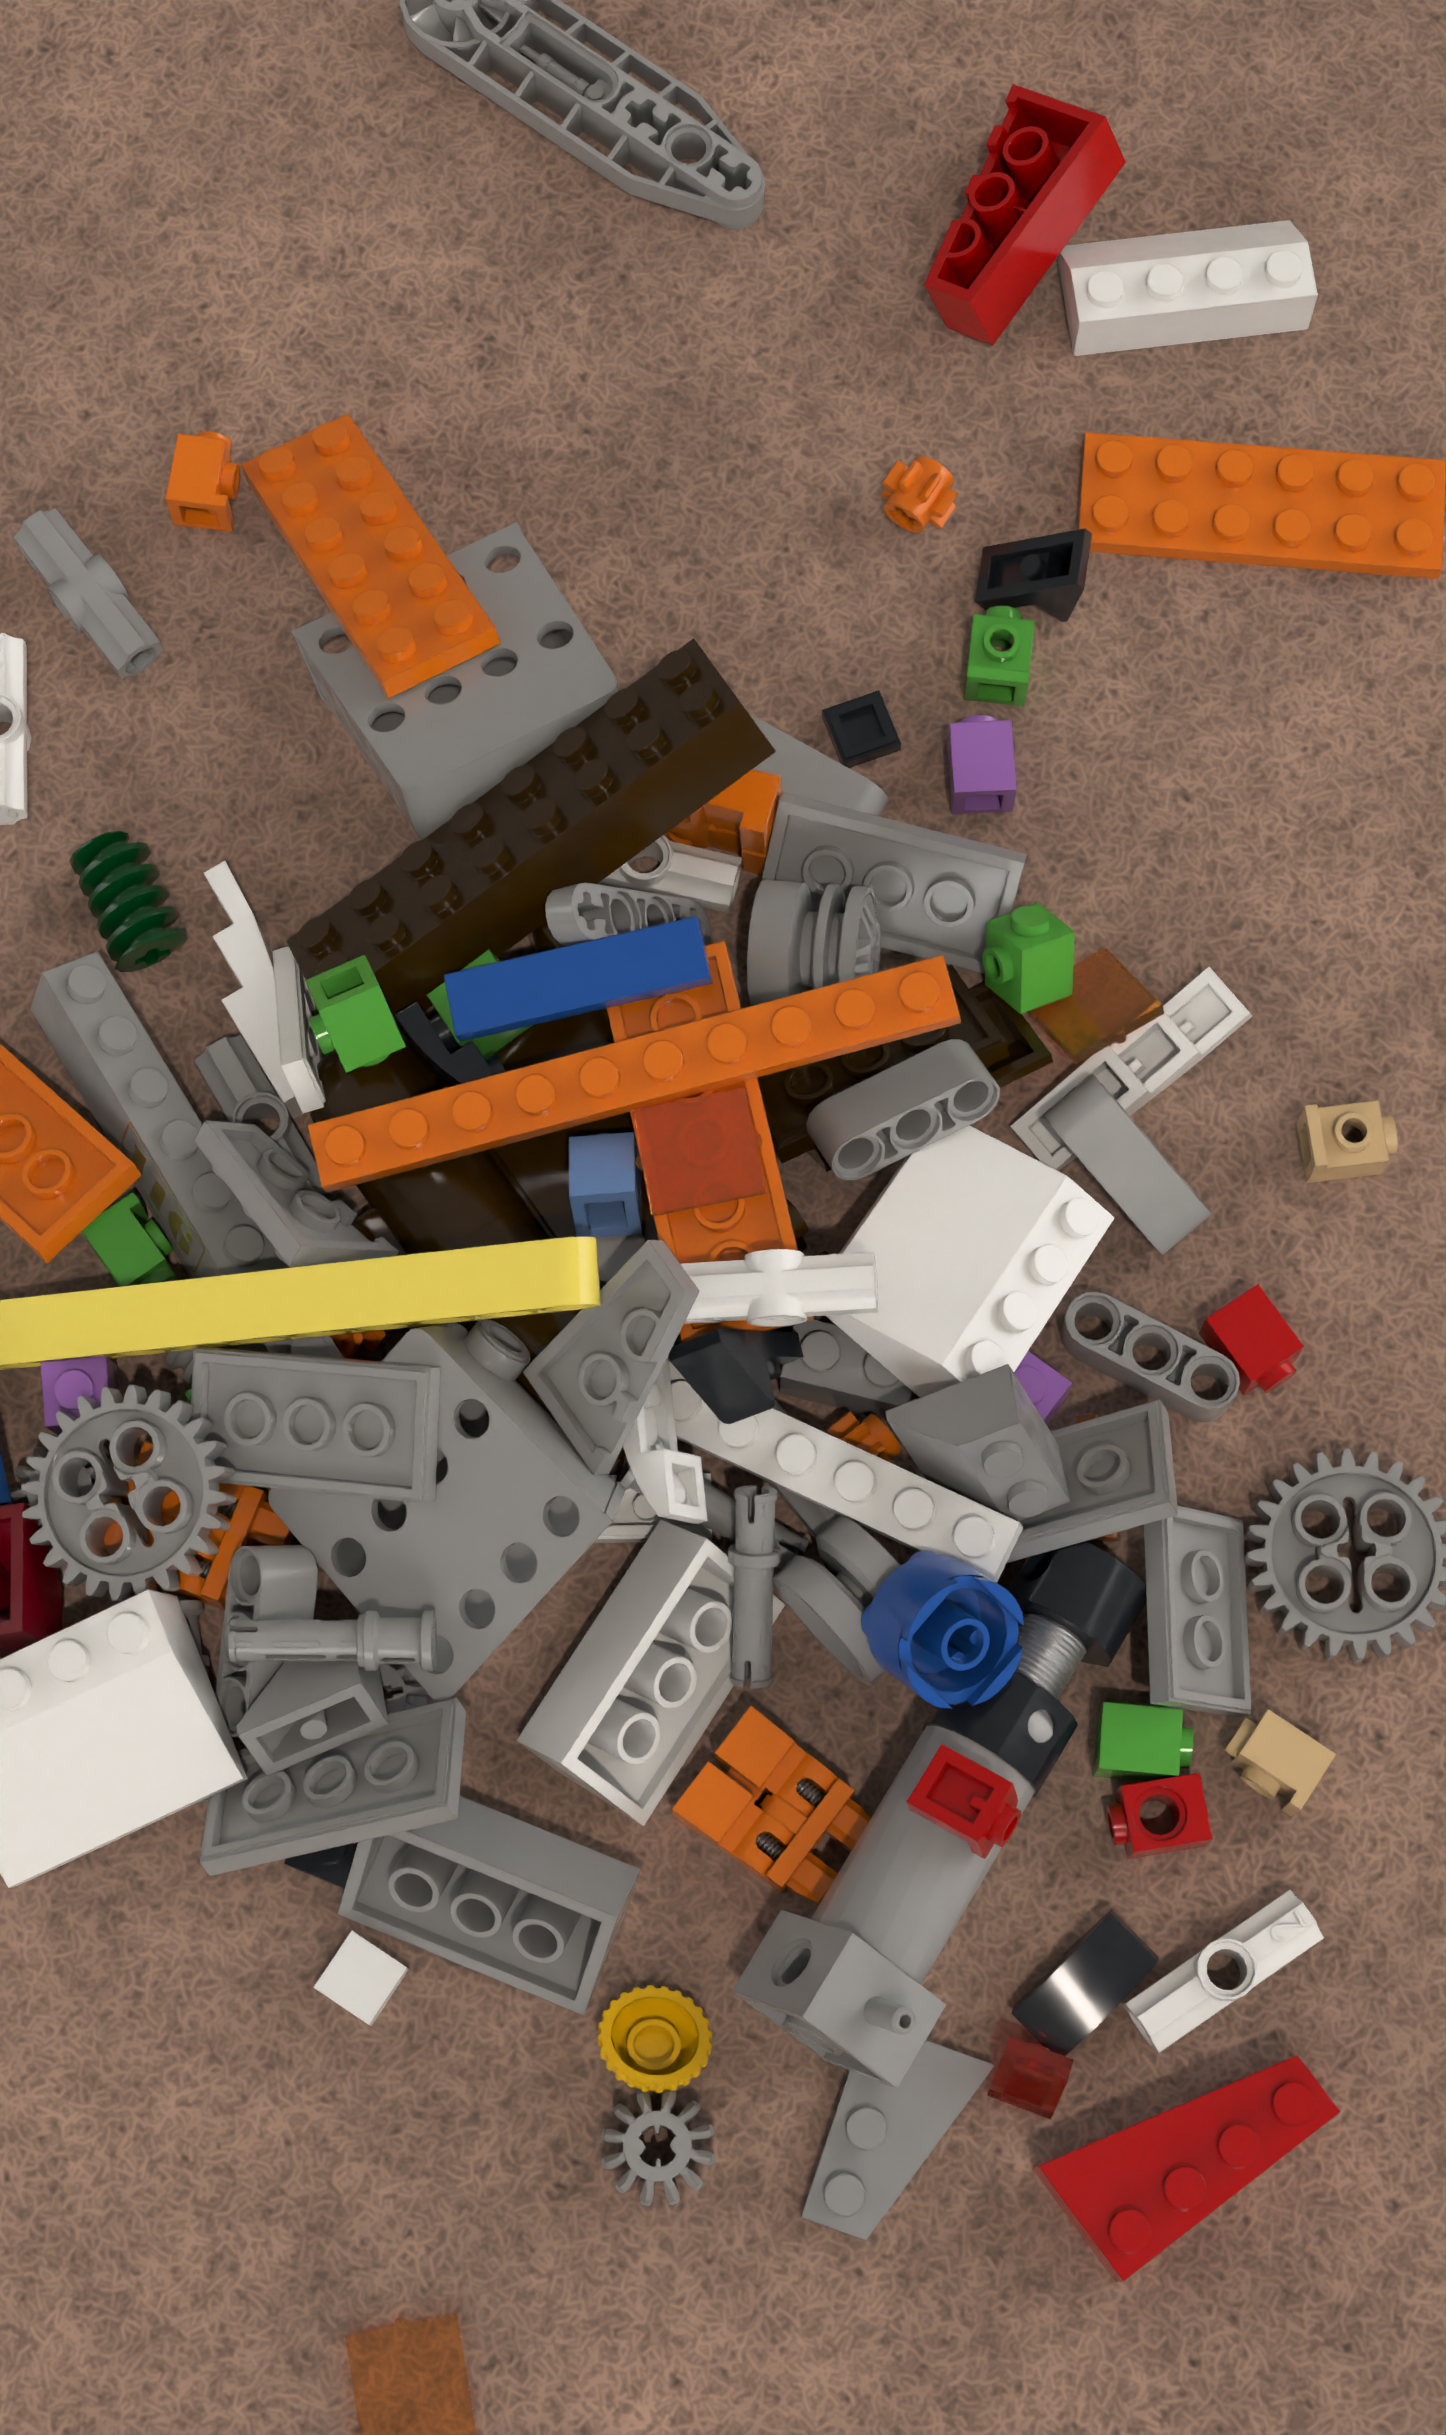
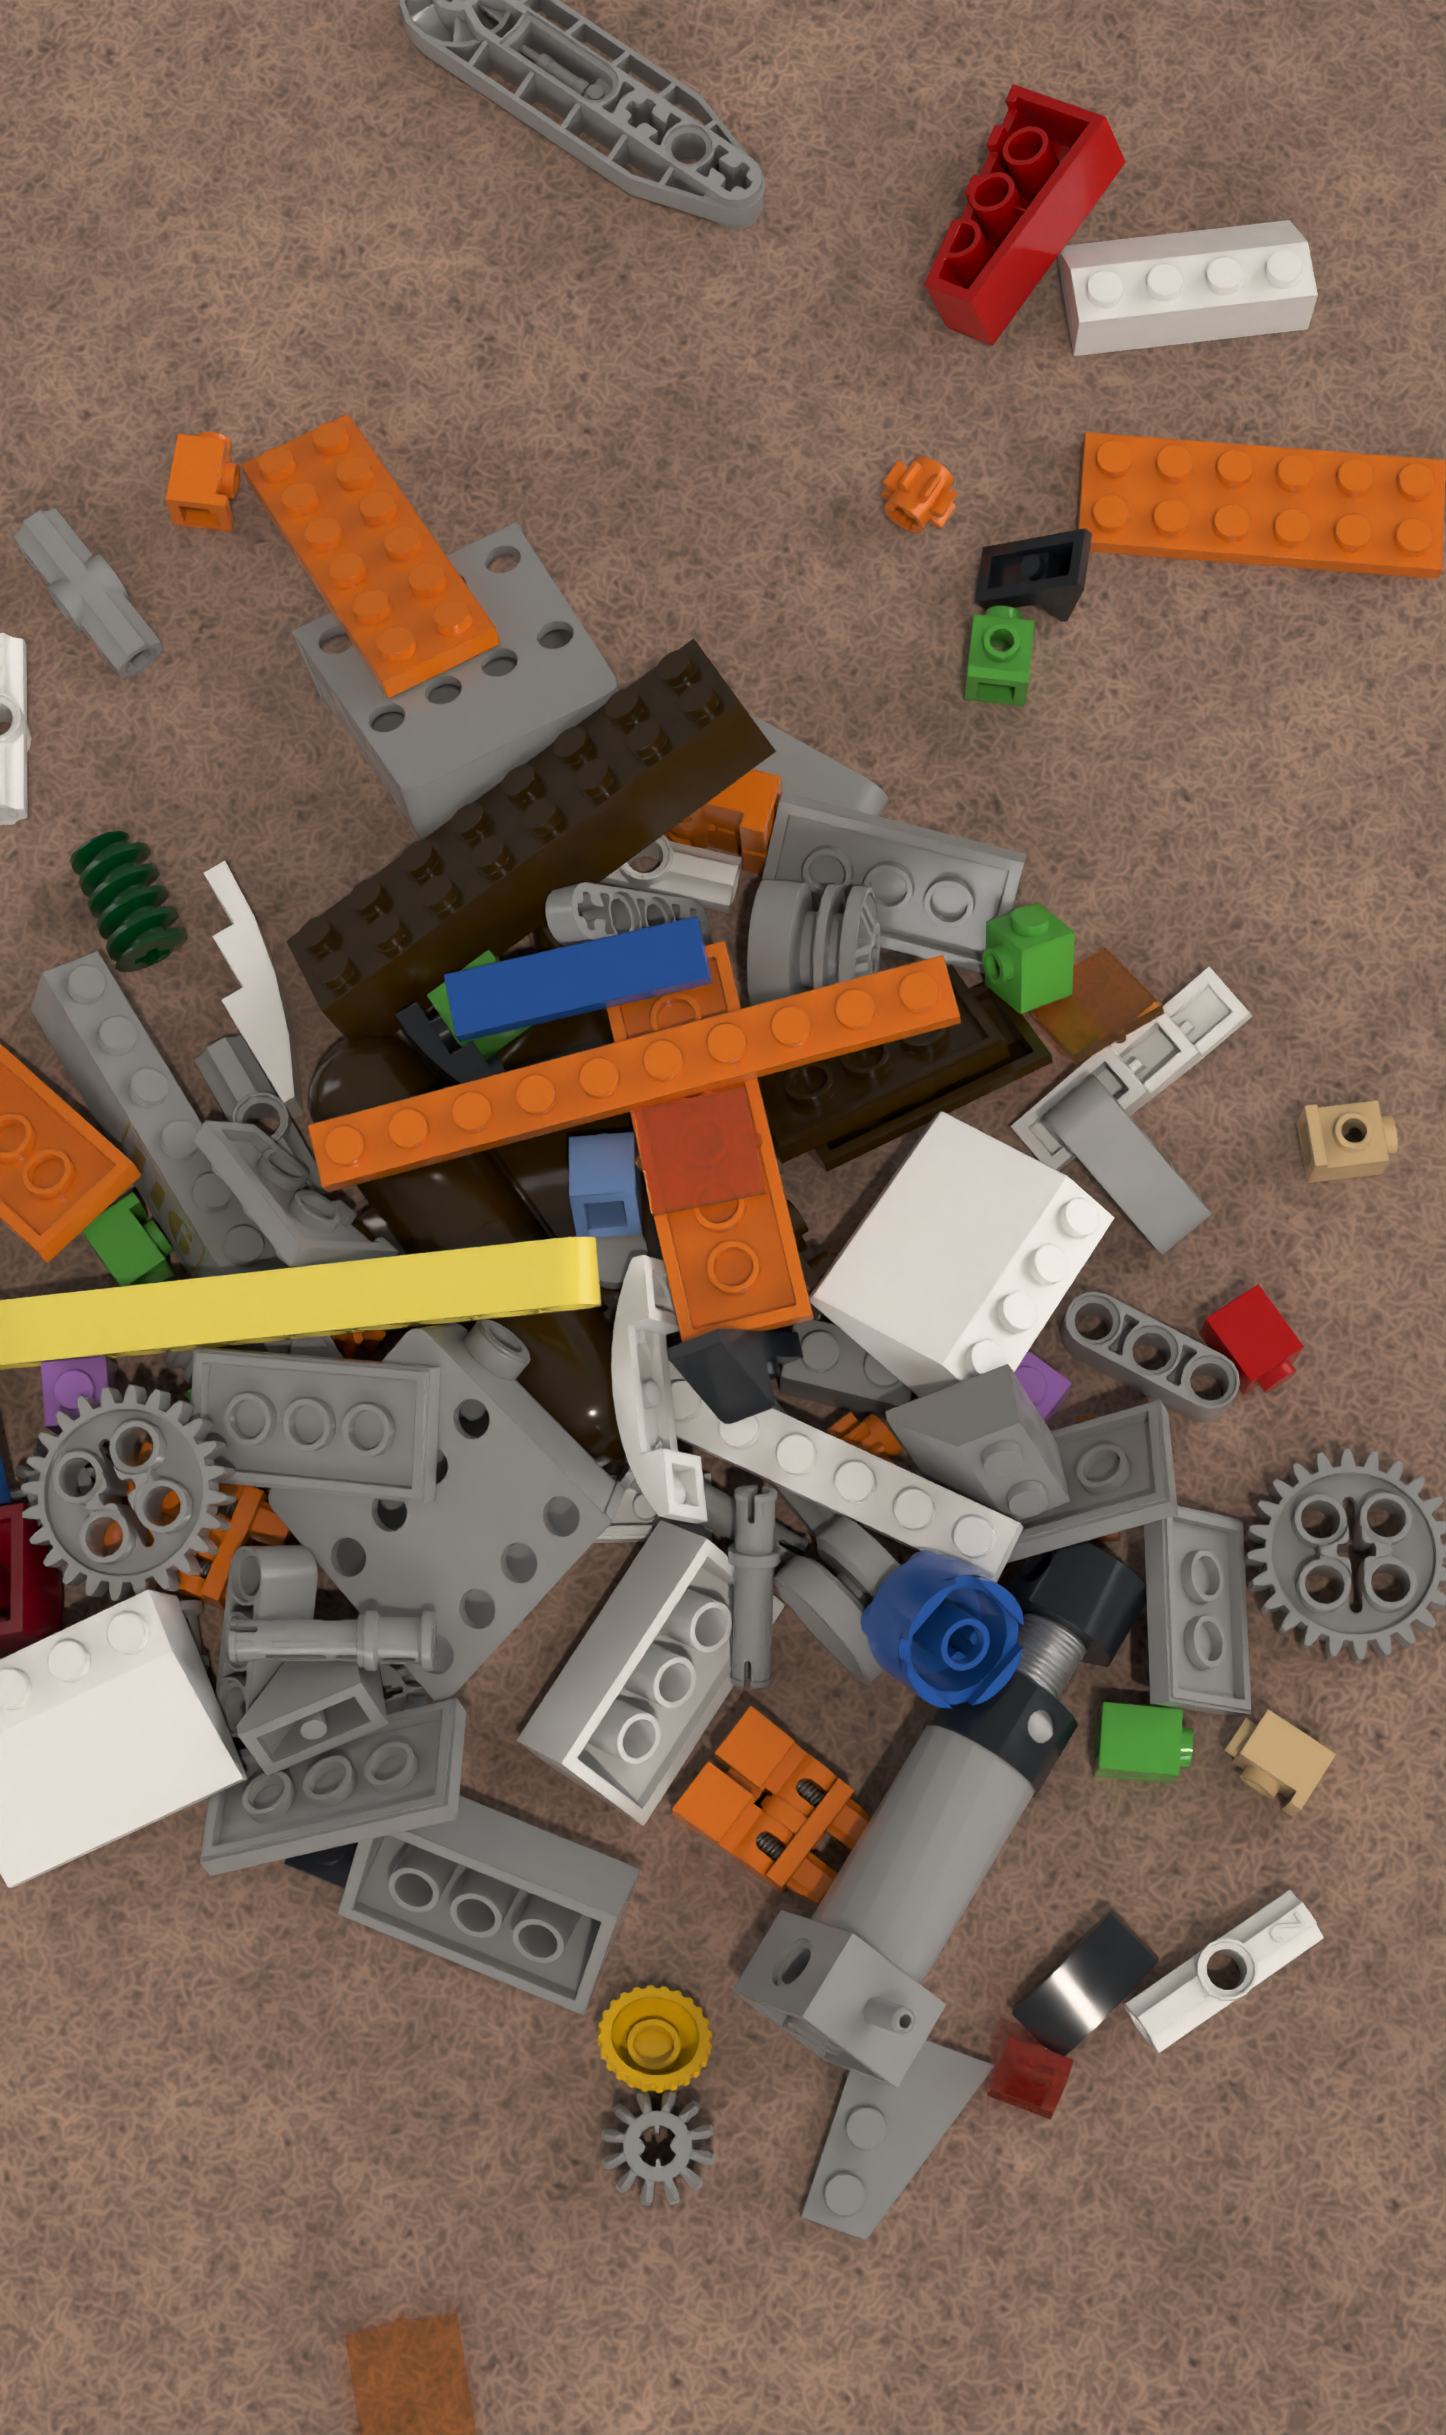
white tile [272,946,326,1113] -> none
bright green brick [305,955,406,1073] -> none
white tile [314,1931,409,2026] -> none
light grey wing [523,1240,700,1475] -> none
white piece [681,1249,878,1327] -> none
light grey beam [806,1039,1000,1180] -> none
black tile [822,690,901,768] -> none
red bracket [907,1744,1021,1859] -> none
medium lavender brick [947,715,1017,814] -> none
red wedge [1032,2055,1341,2282] -> none
red brick [1107,1773,1213,1859] -> none

